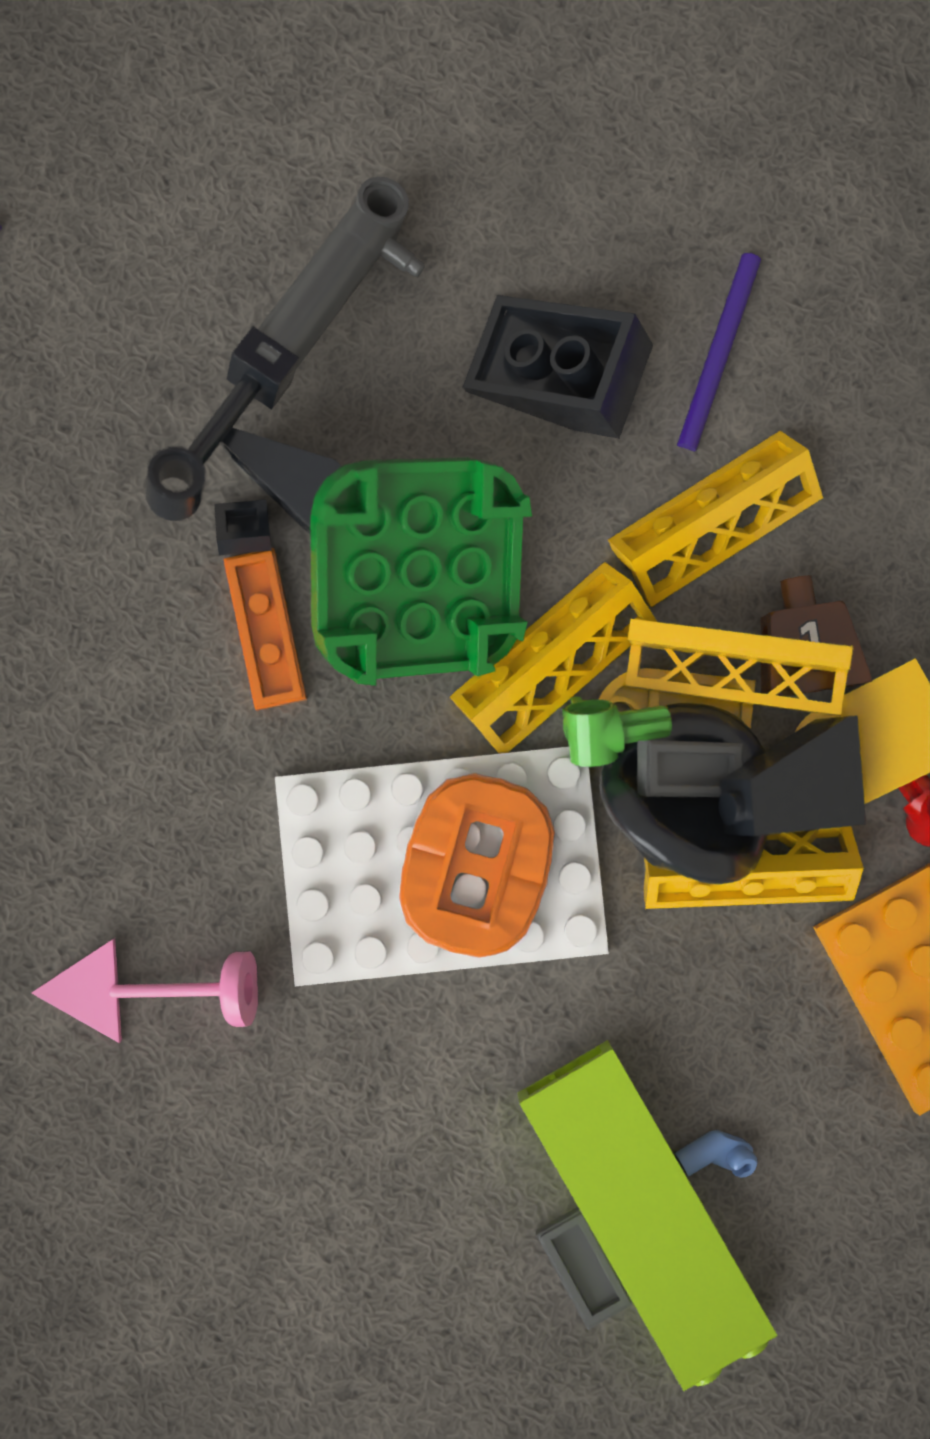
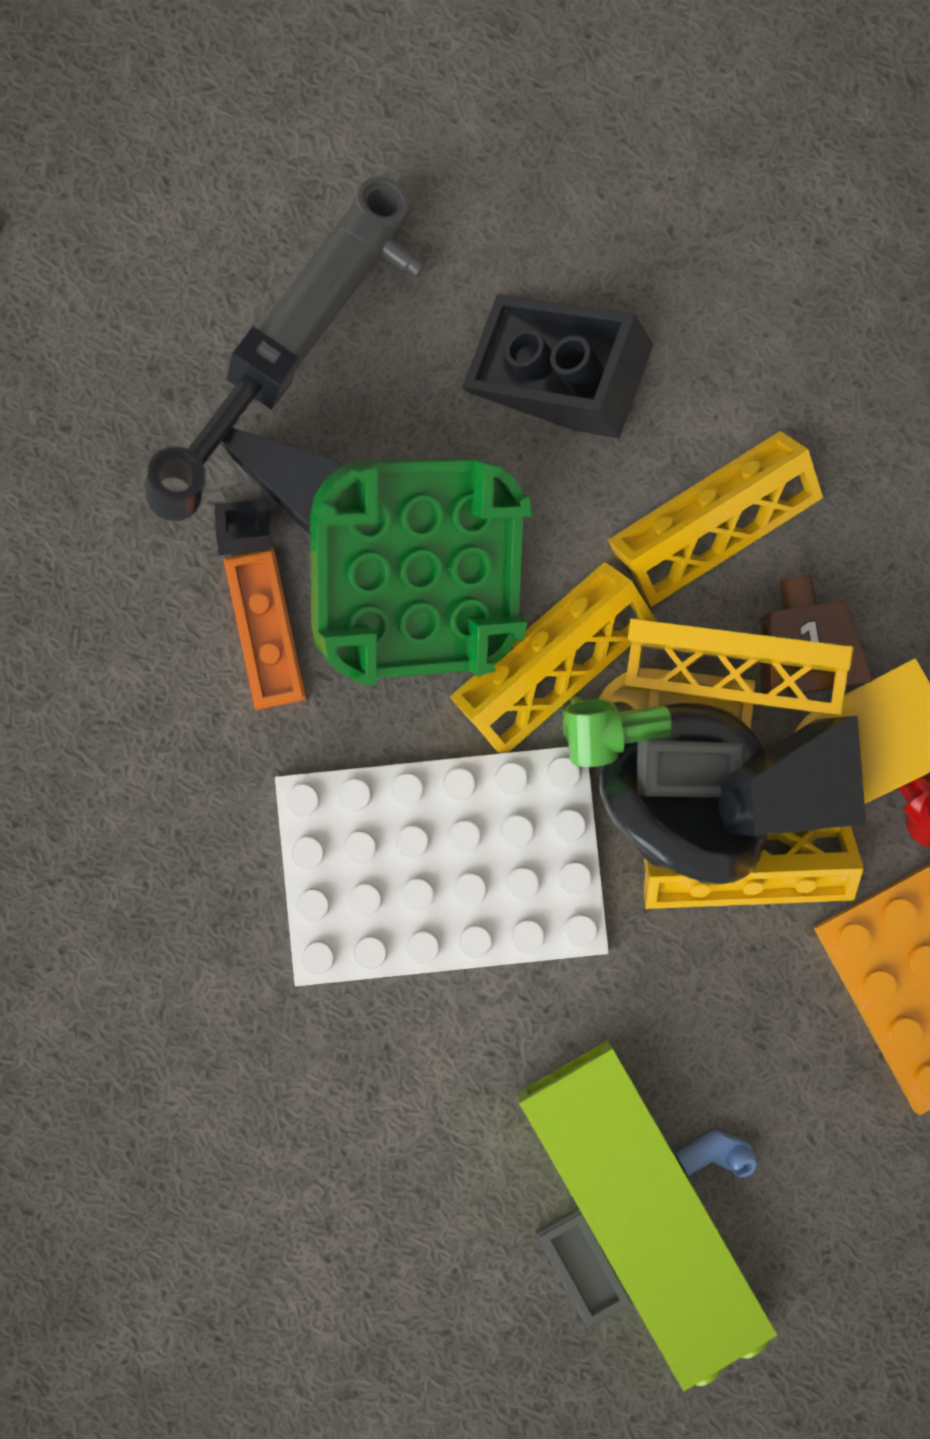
bright pink piece [32,938,258,1043] -> none
orange piece [399,773,555,958] -> none
dark purple bar [677,253,761,452] -> none

